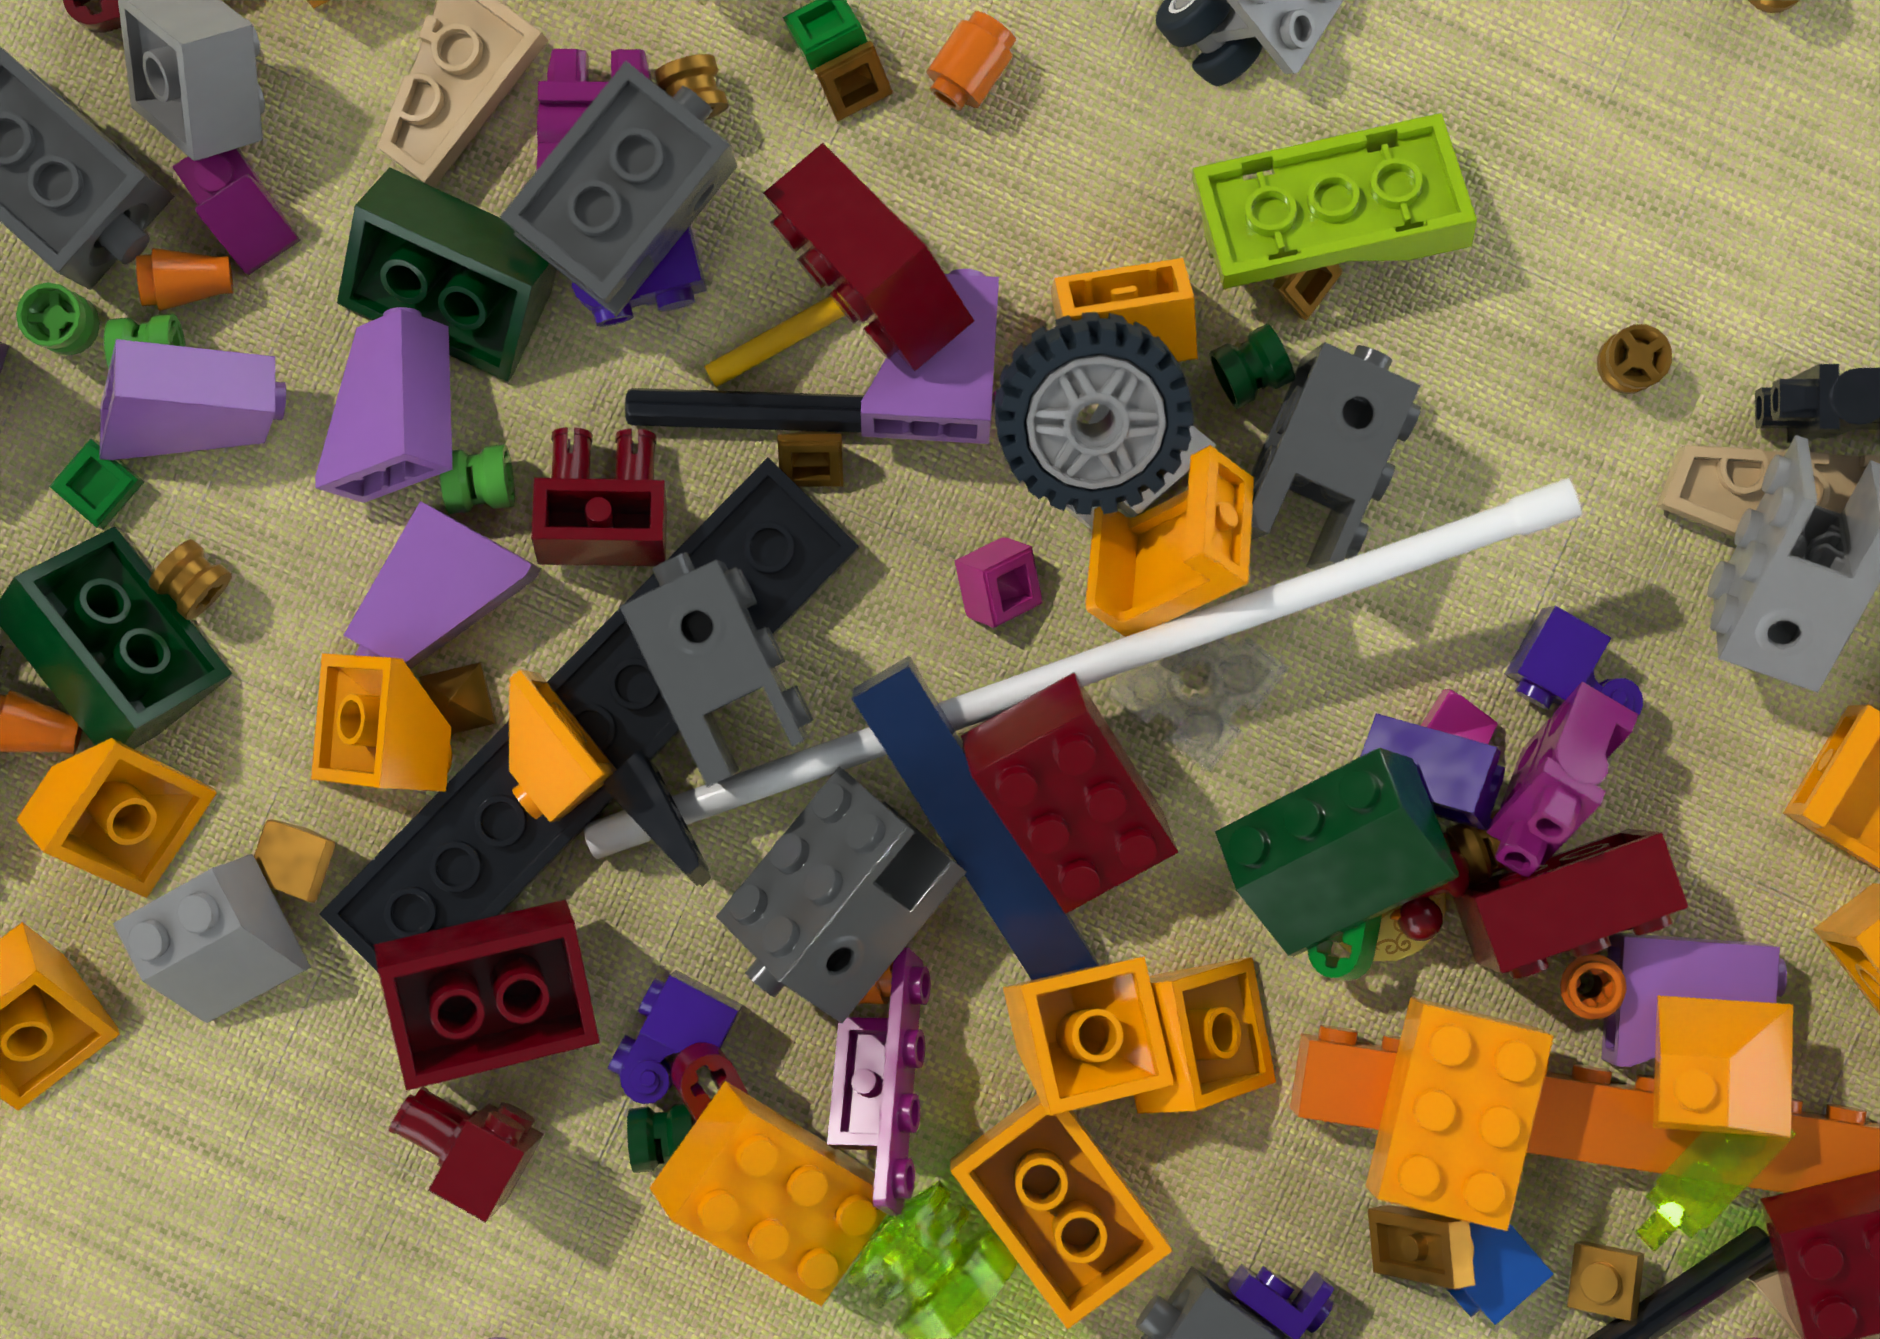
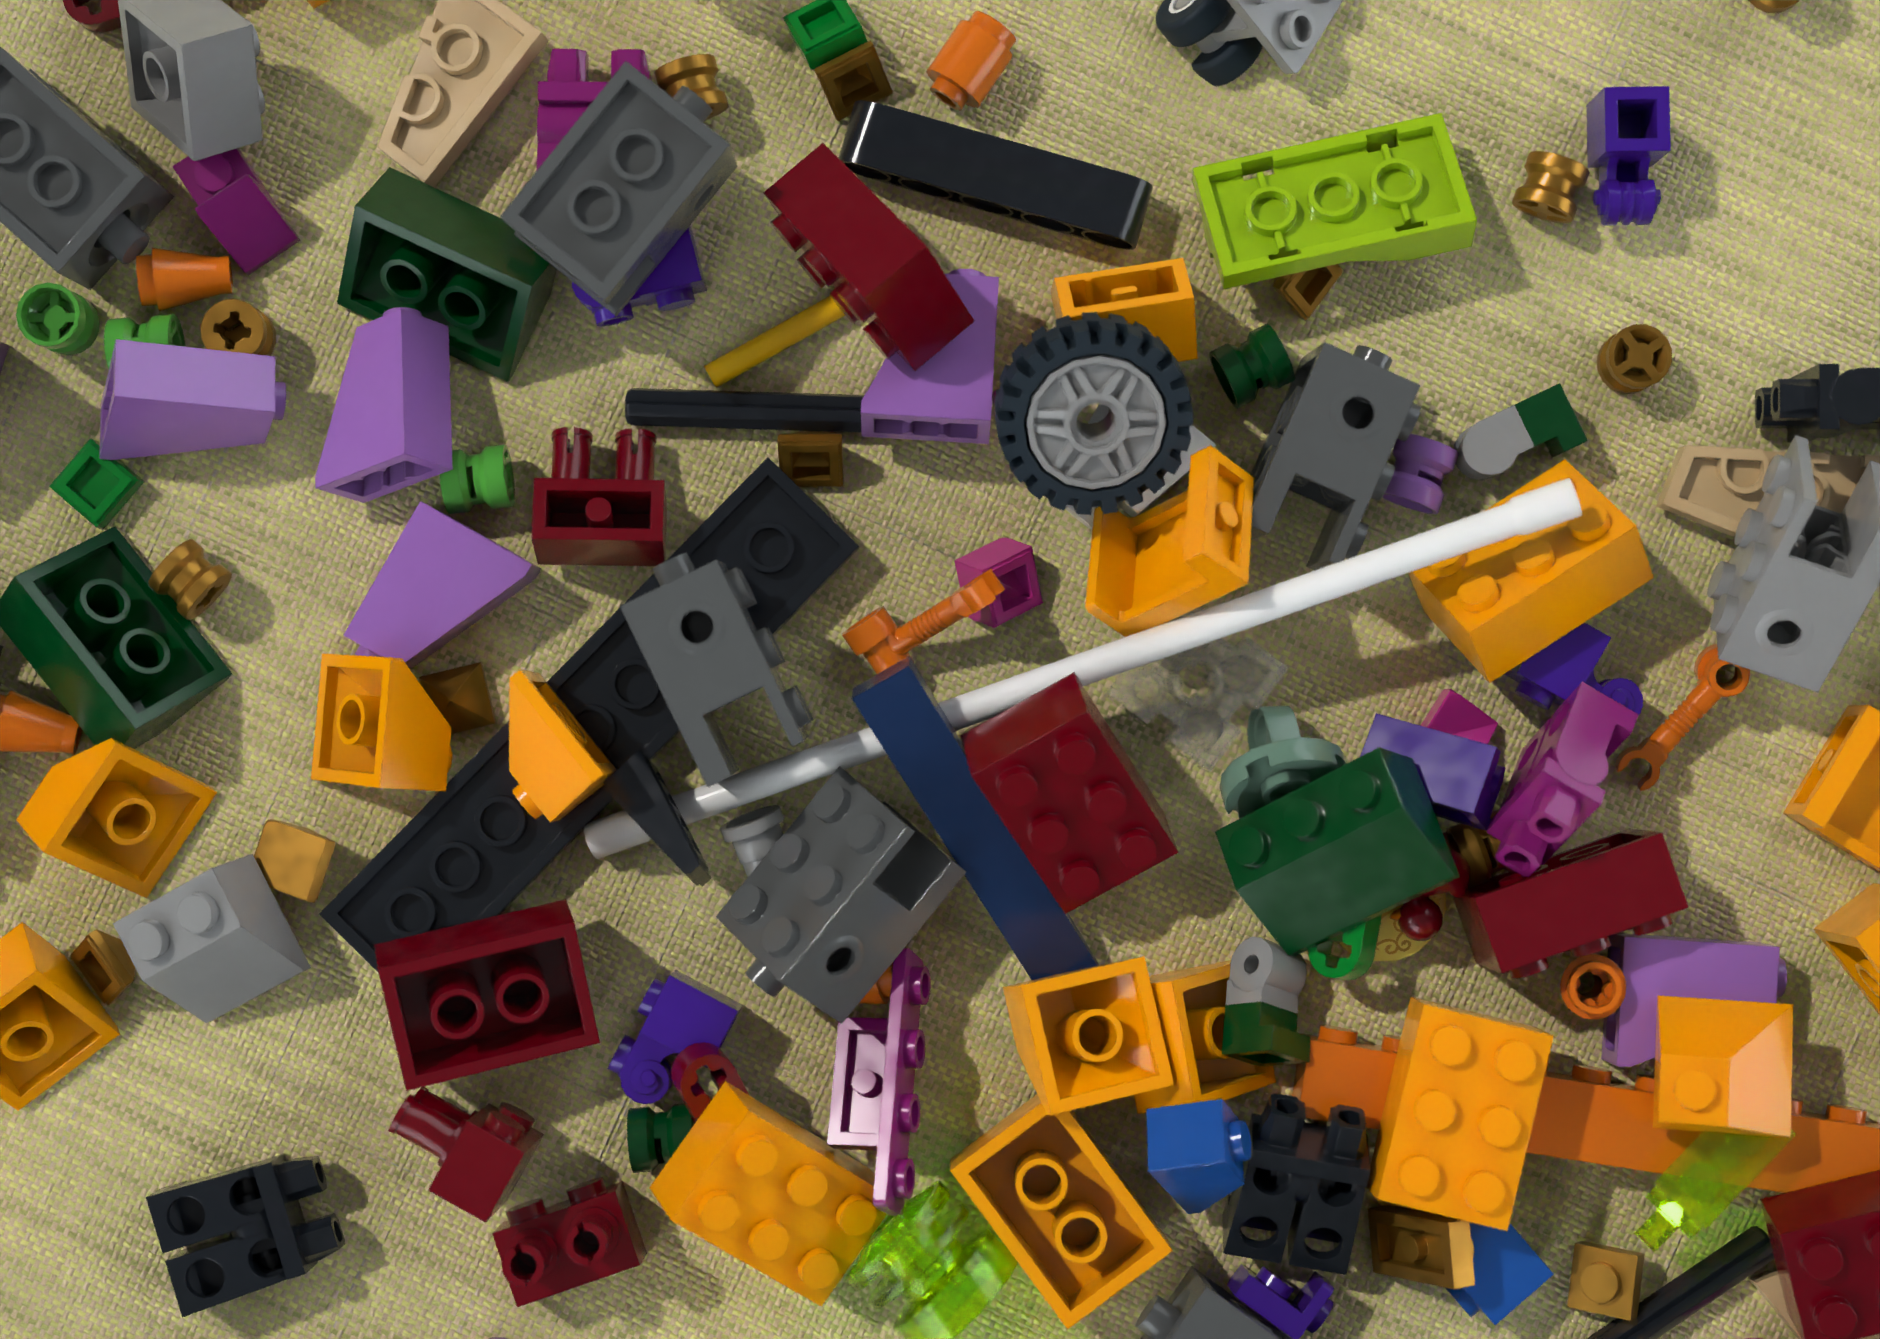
none -> pearl gold slope [71,929,135,1006]
none -> black hips [146,1153,345,1317]
none -> pearl gold wheel [201,299,276,356]
none -> dark red brick [492,1177,647,1307]
none -> light grey piece [720,805,784,878]
none -> black beam [839,100,1153,250]
none -> orange brick [842,569,1005,674]
none -> blue slope [1146,1099,1252,1214]
none -> sand green tile [1220,706,1347,819]
none -> leg [1222,937,1310,1067]
none -> black hips [1222,1093,1371,1275]
none -> medium lavender wheel [1382,434,1459,514]
none -> light orange brick [1408,459,1654,683]
none -> leg [1454,383,1588,480]
none -> pearl gold wheel [1512,151,1590,223]
none -> dark purple brick [1586,86,1671,226]
none -> orange brick [1615,644,1750,791]

